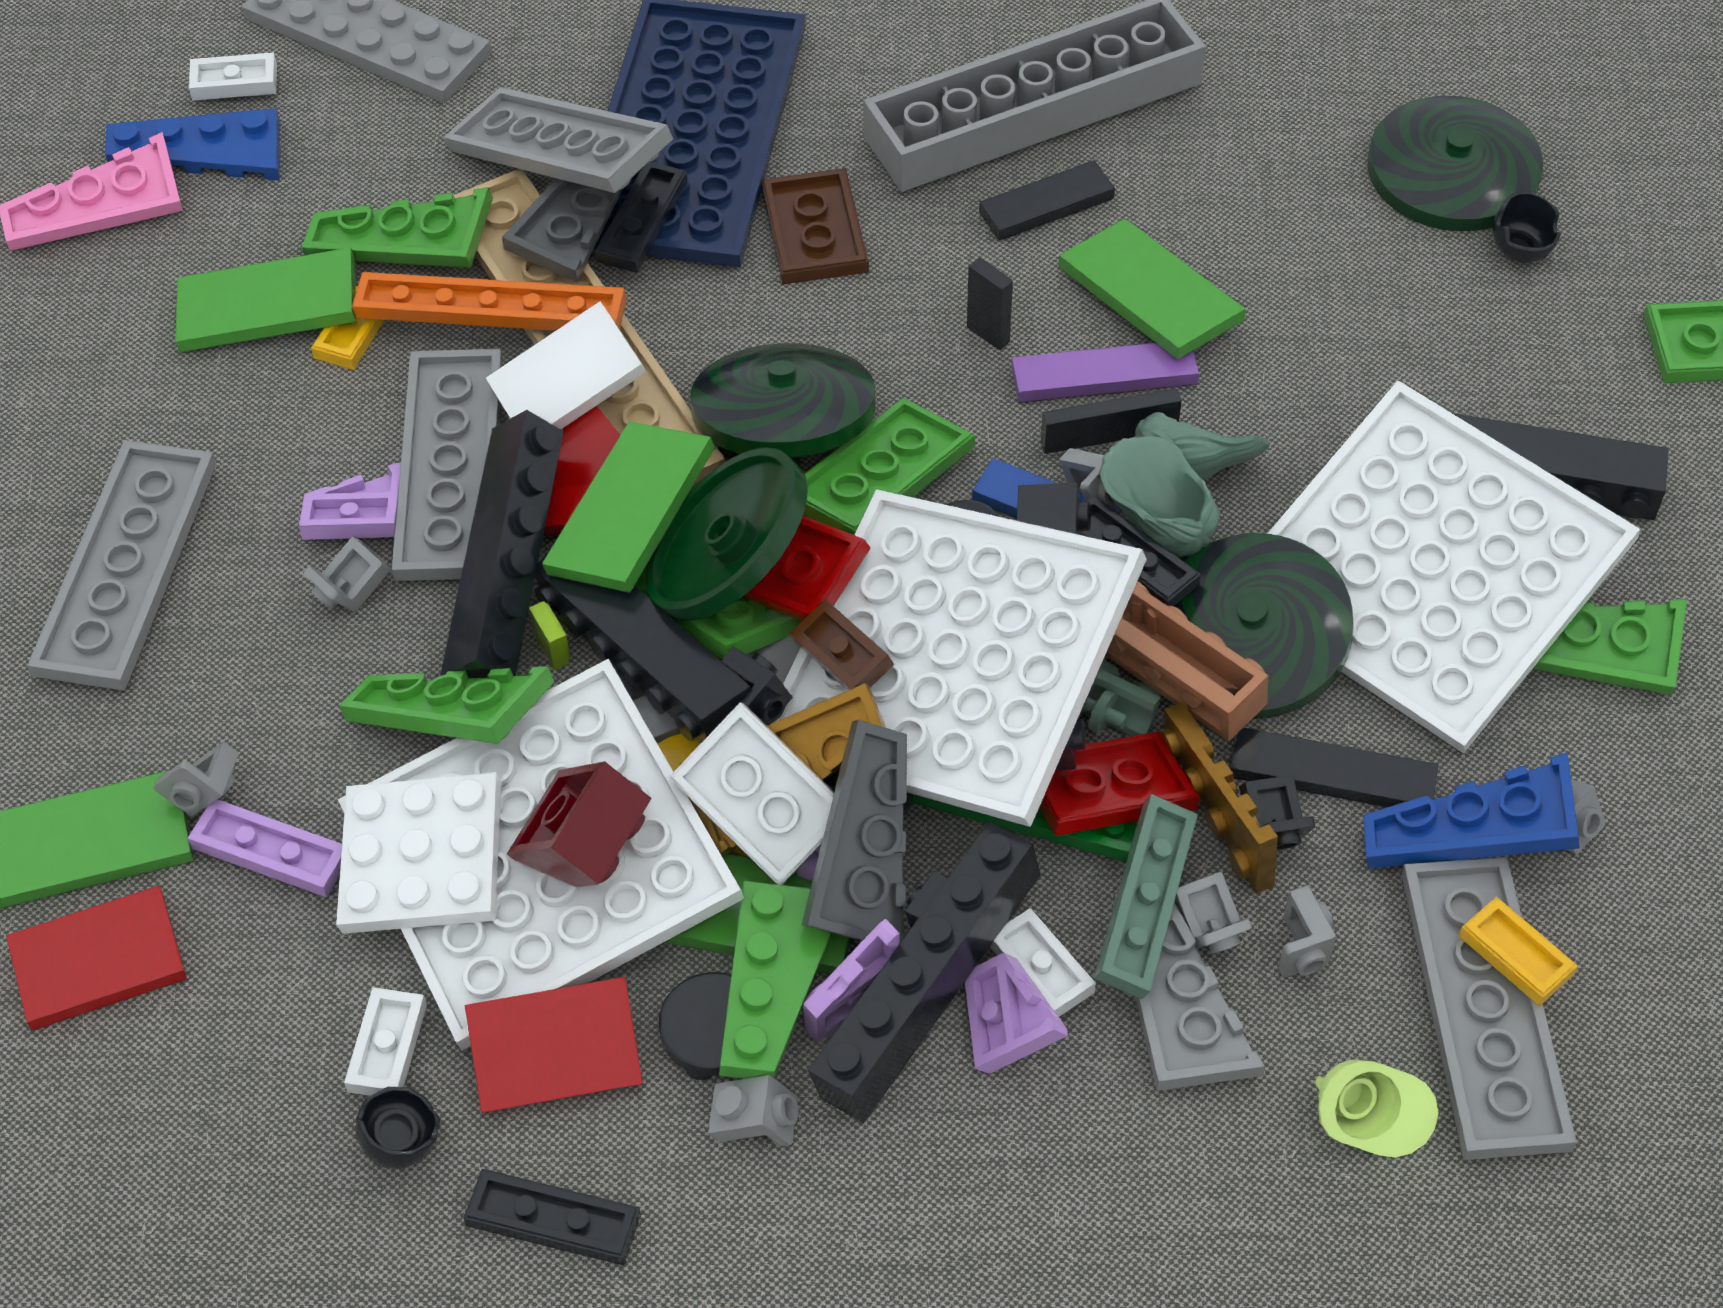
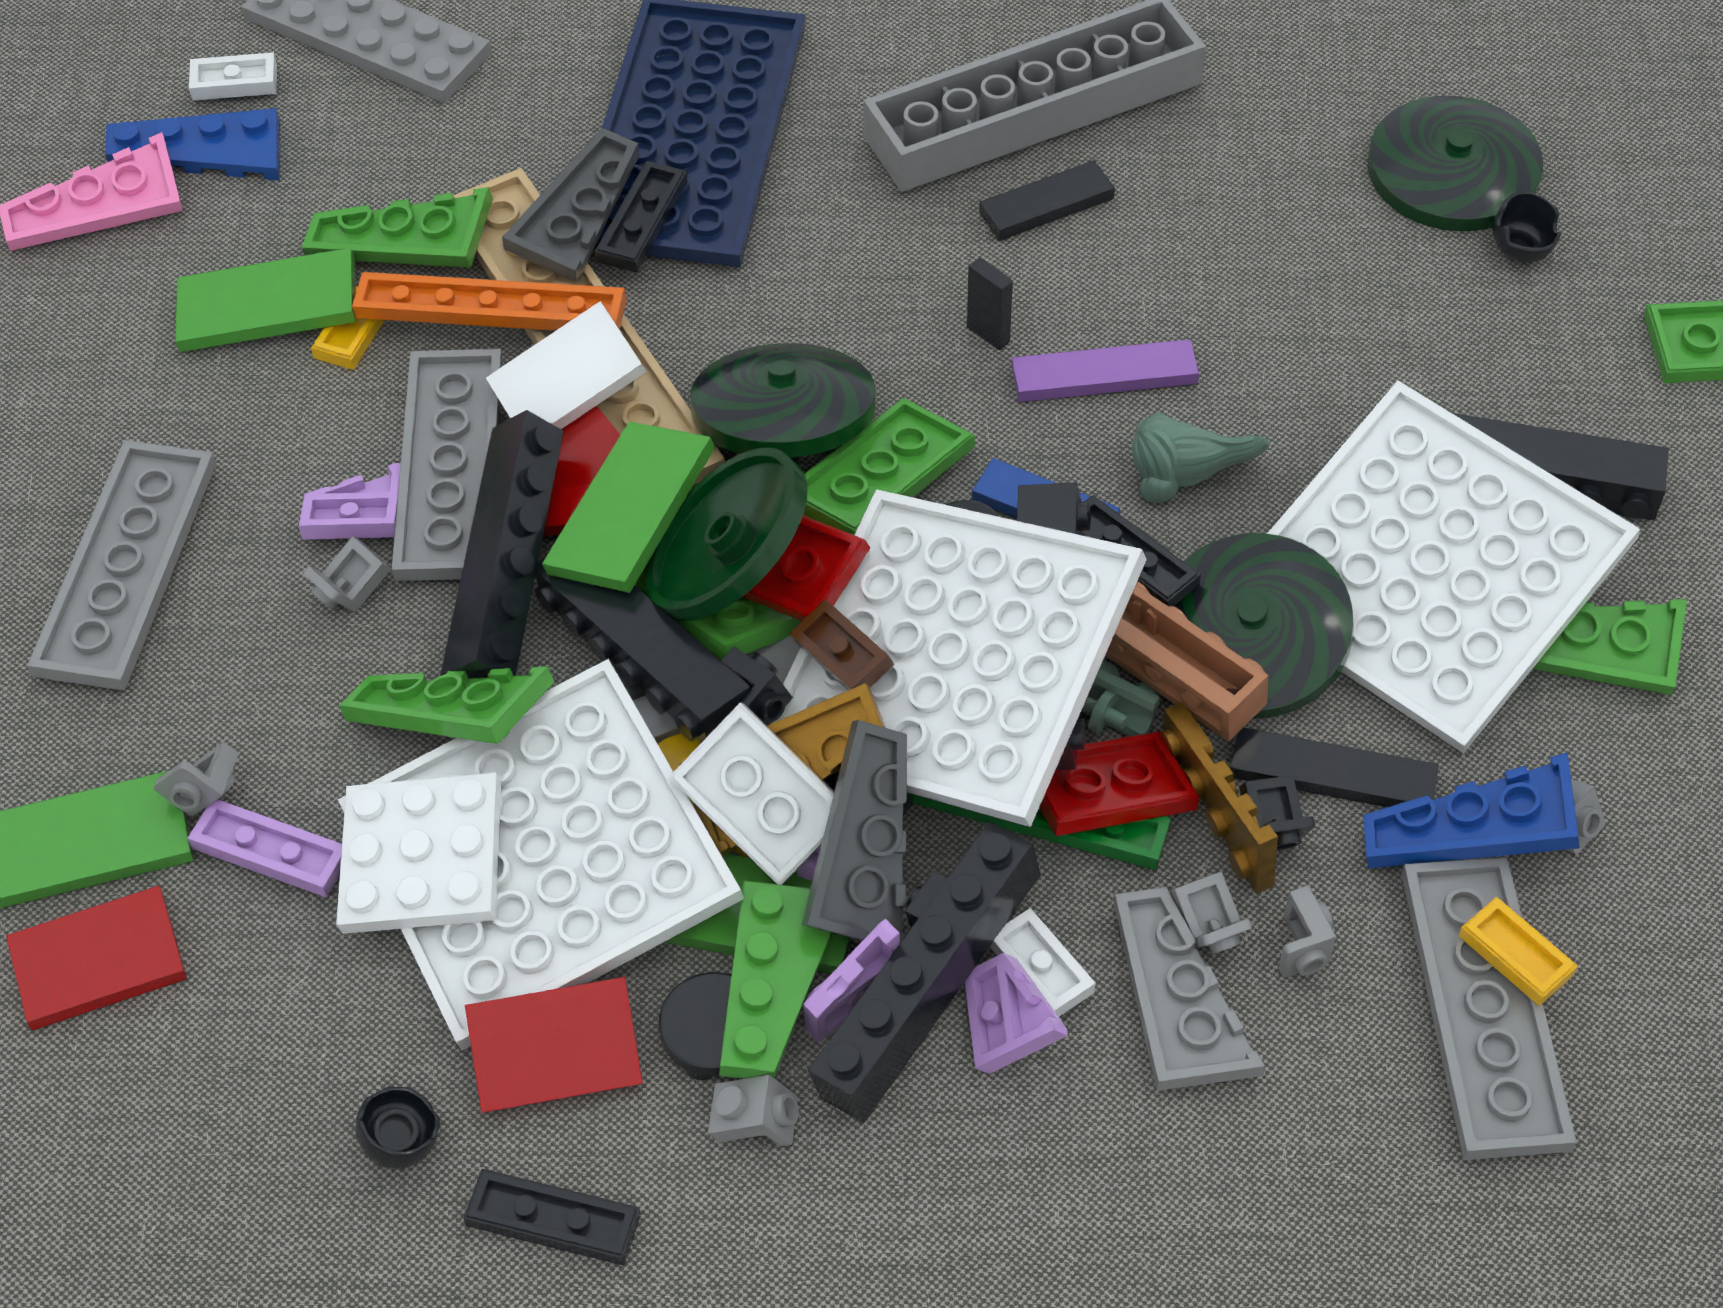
white plate [344,987,427,1096] -> none
light grey plate [443,87,673,193] -> none
dark red slope [507,761,652,887] -> none
lime tile [529,601,571,670] -> none
reddish brown tile [762,168,869,285] -> none
black tile [1040,389,1182,454] -> none
bright green tile [1058,218,1246,360] -> none
light grey bracket [1059,448,1116,509] -> none
sand green plate [1094,794,1198,999] -> none
sand green hair [1099,435,1220,561] -> none
yellowish green piece [1315,1060,1439,1158] -> none

